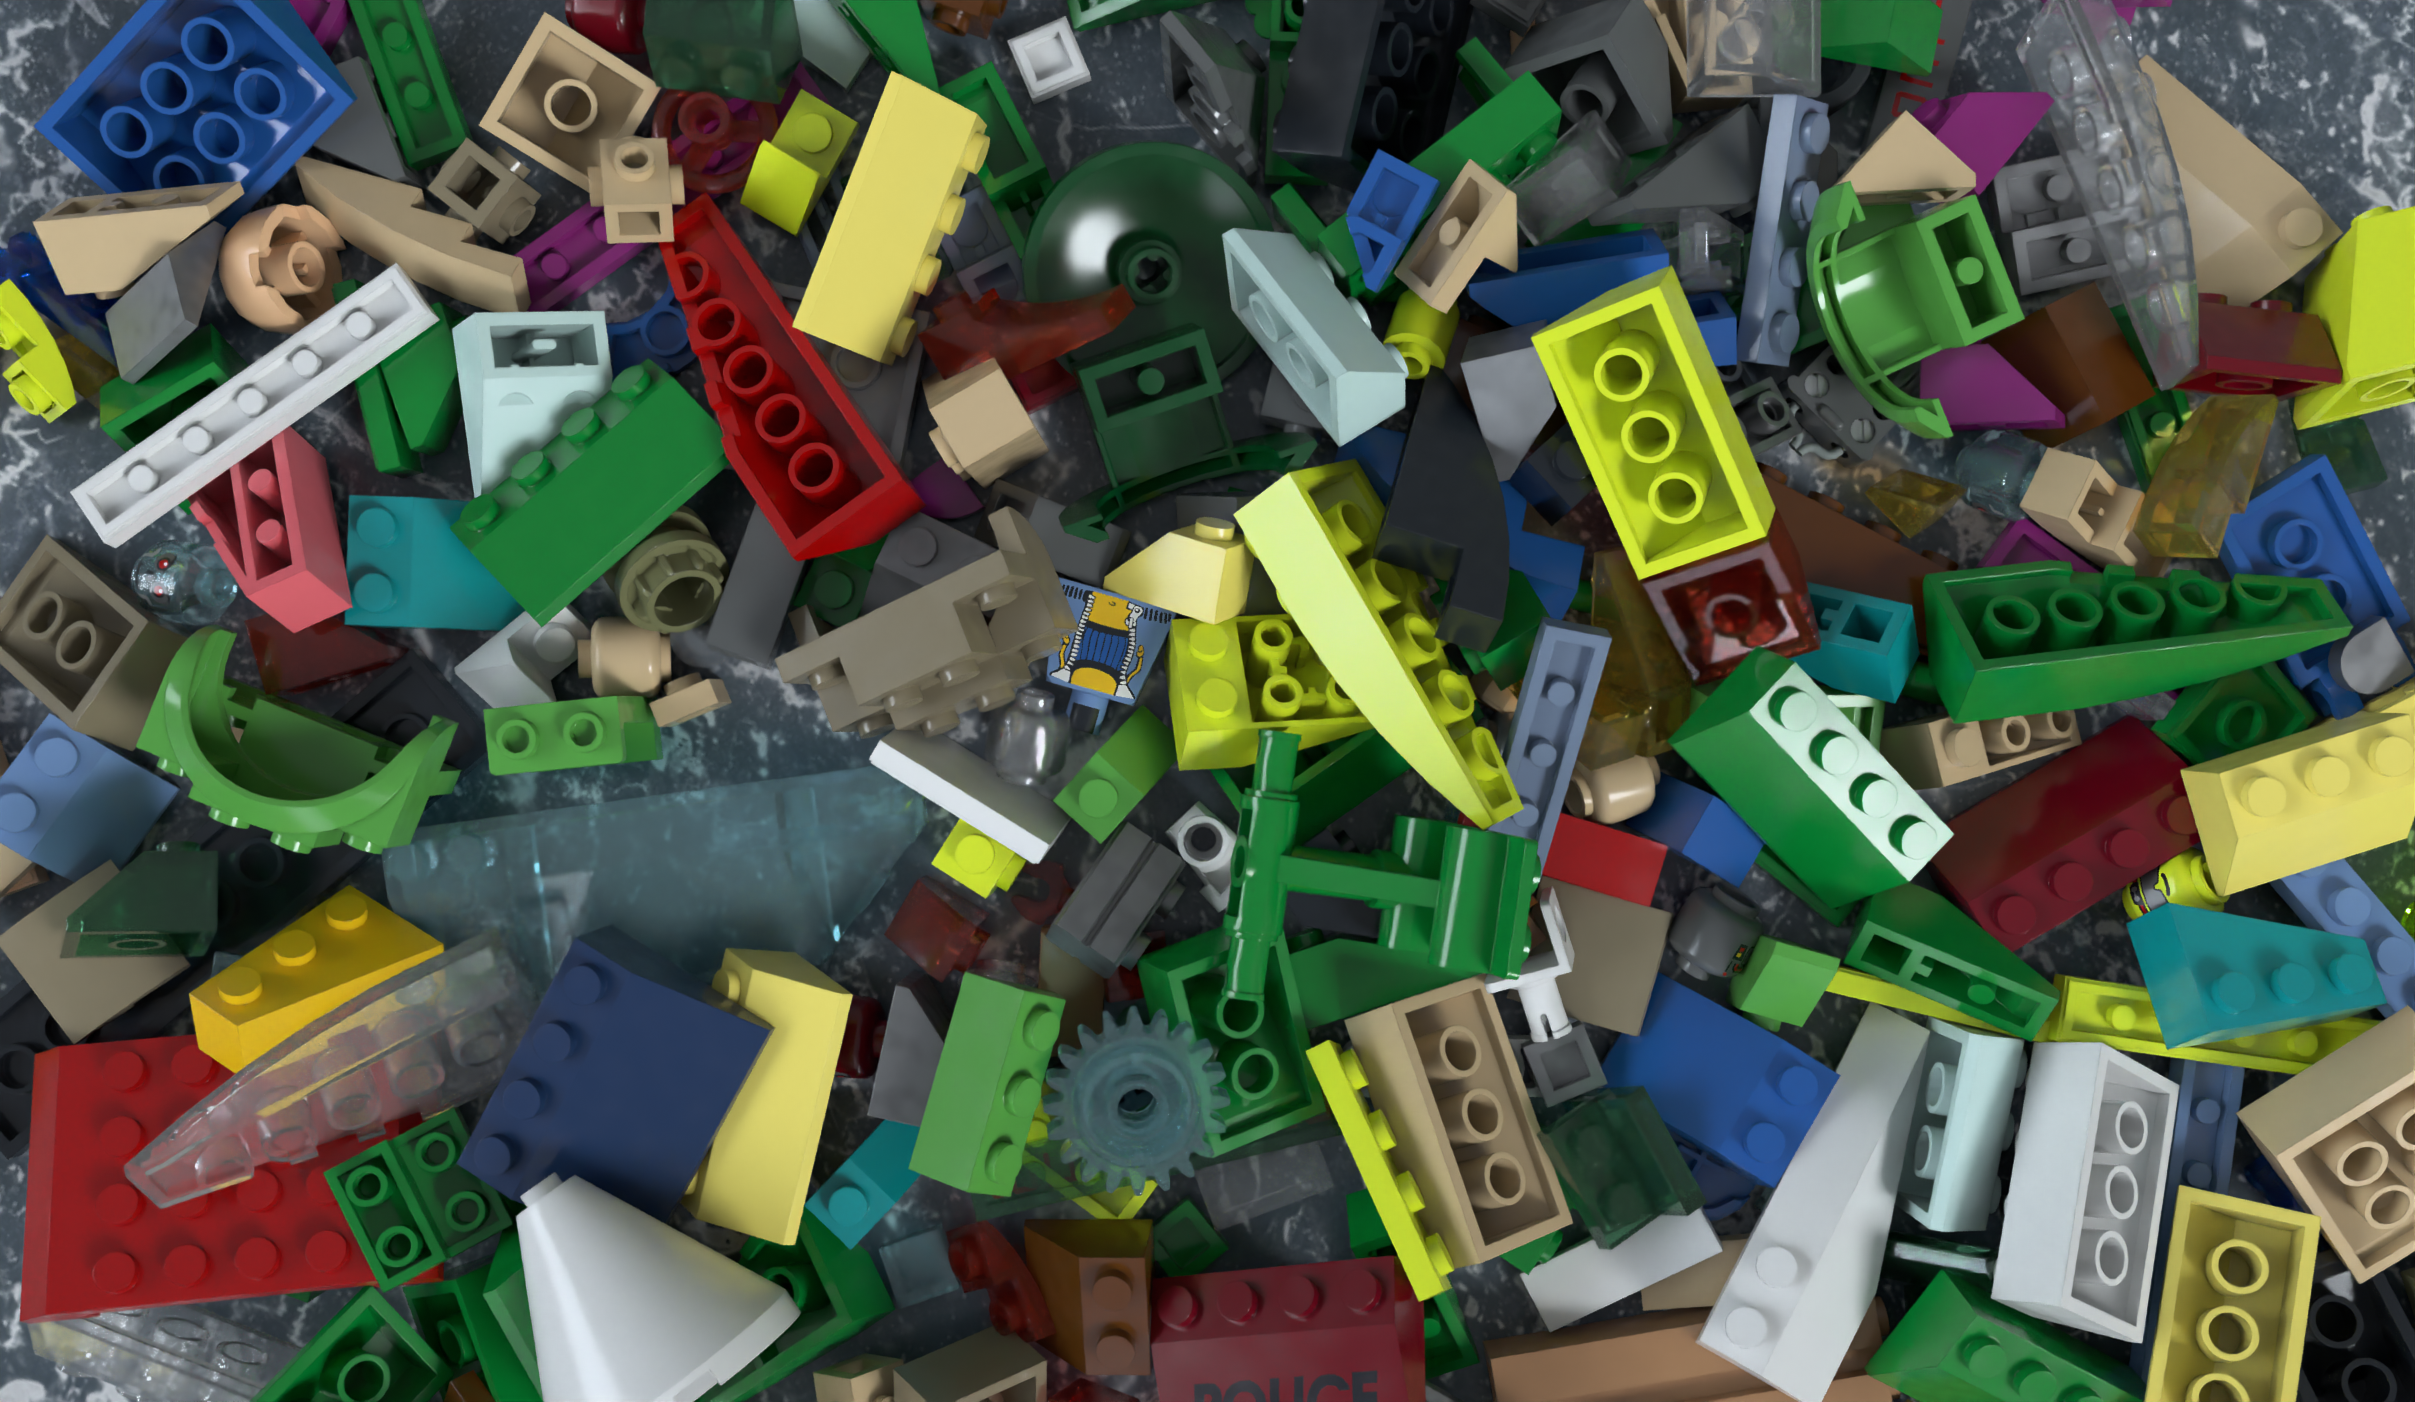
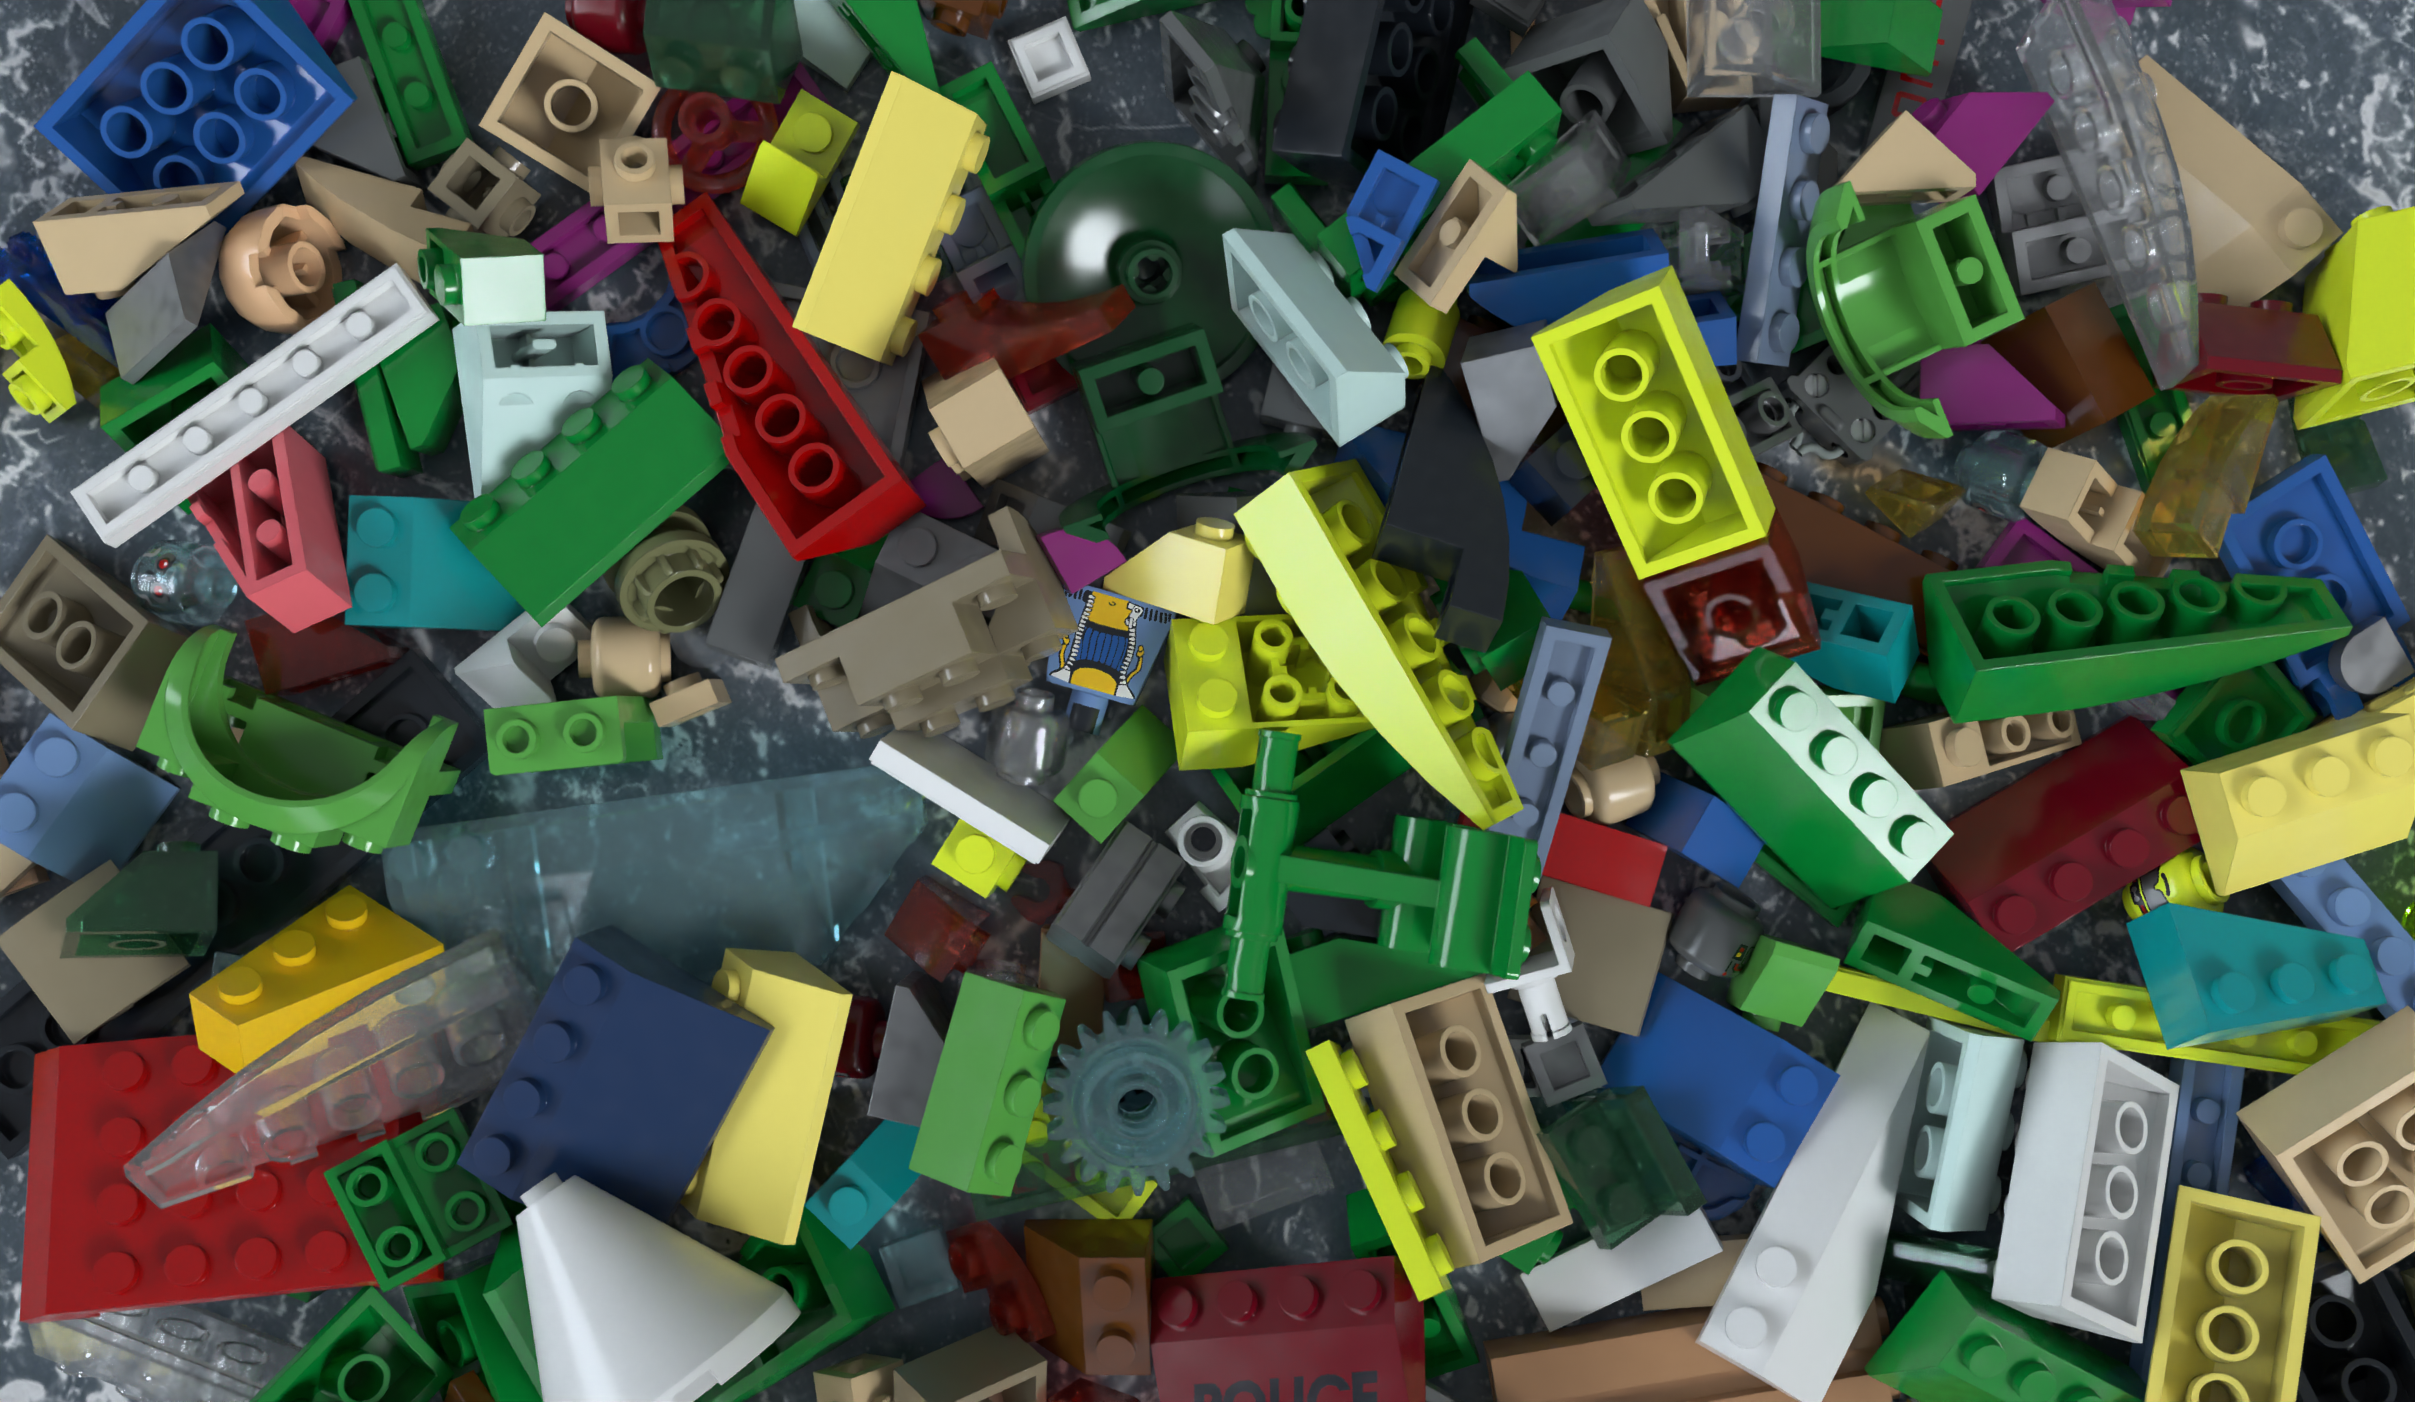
none -> slope [417,228,546,326]
none -> magenta tile [1035,528,1127,594]

